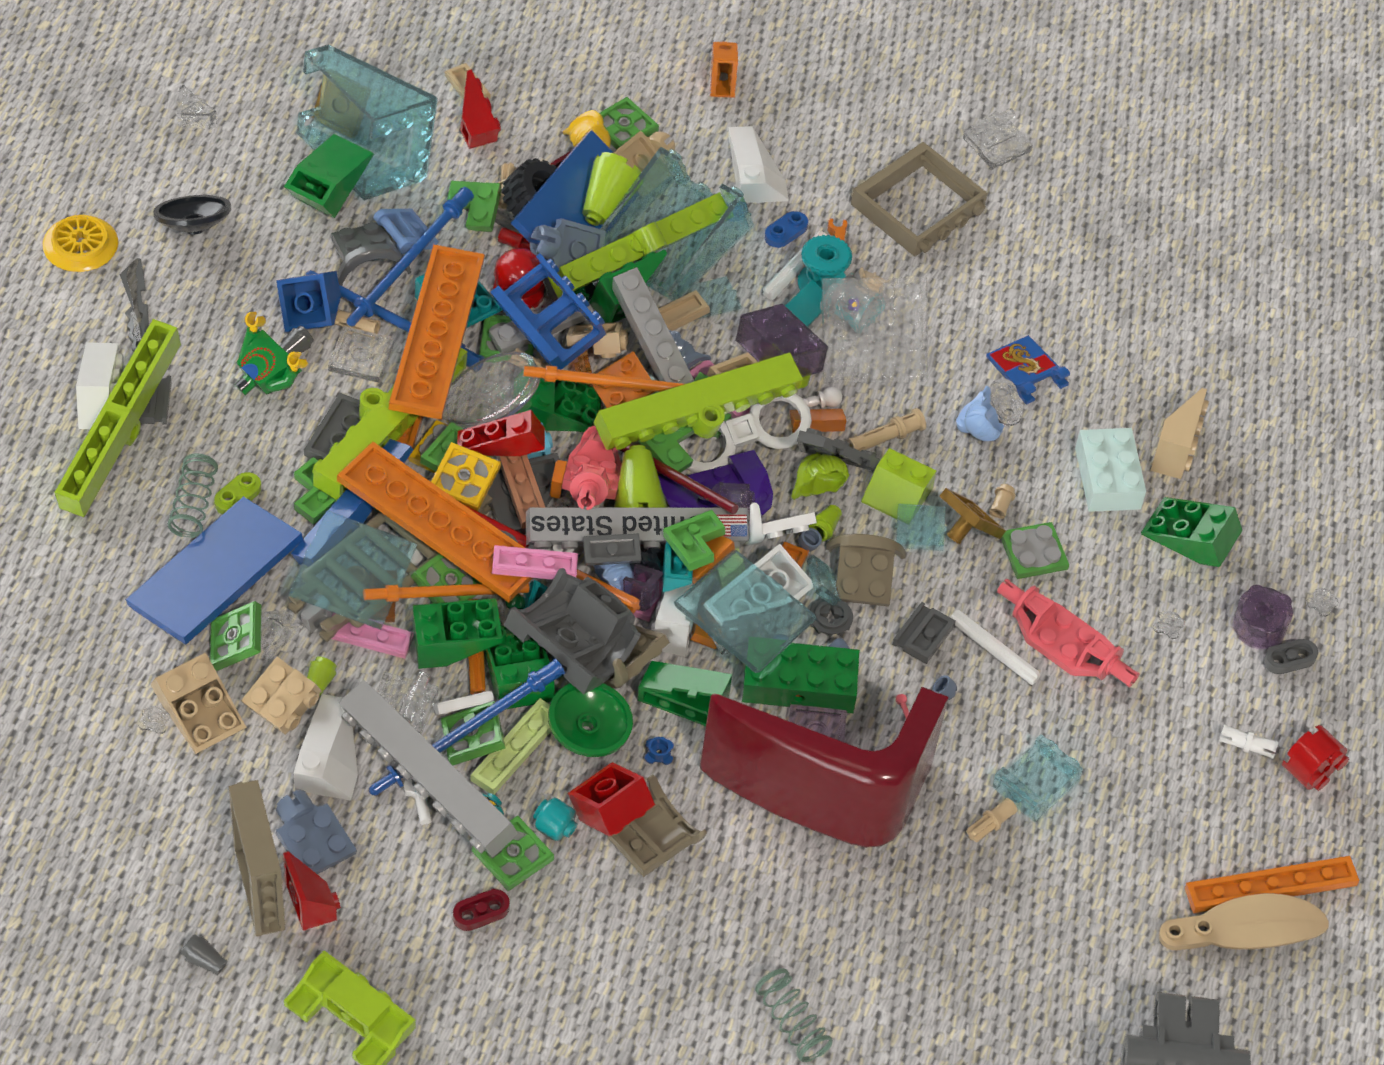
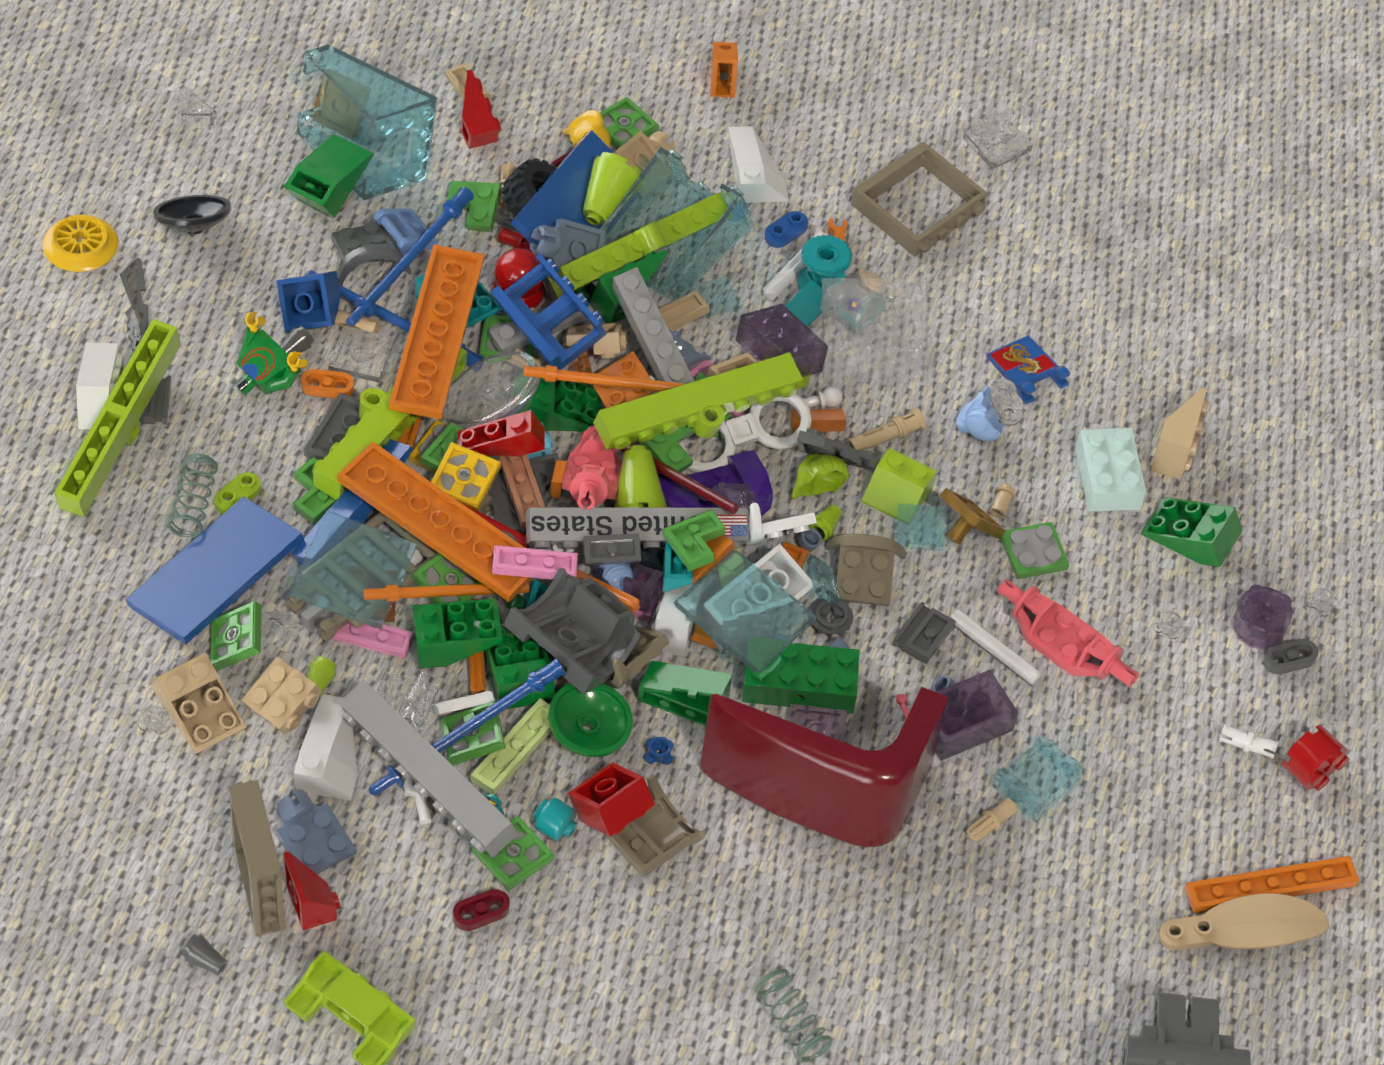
none -> orange plate [301,369,354,399]
none -> clear purple brick [935,670,1019,761]

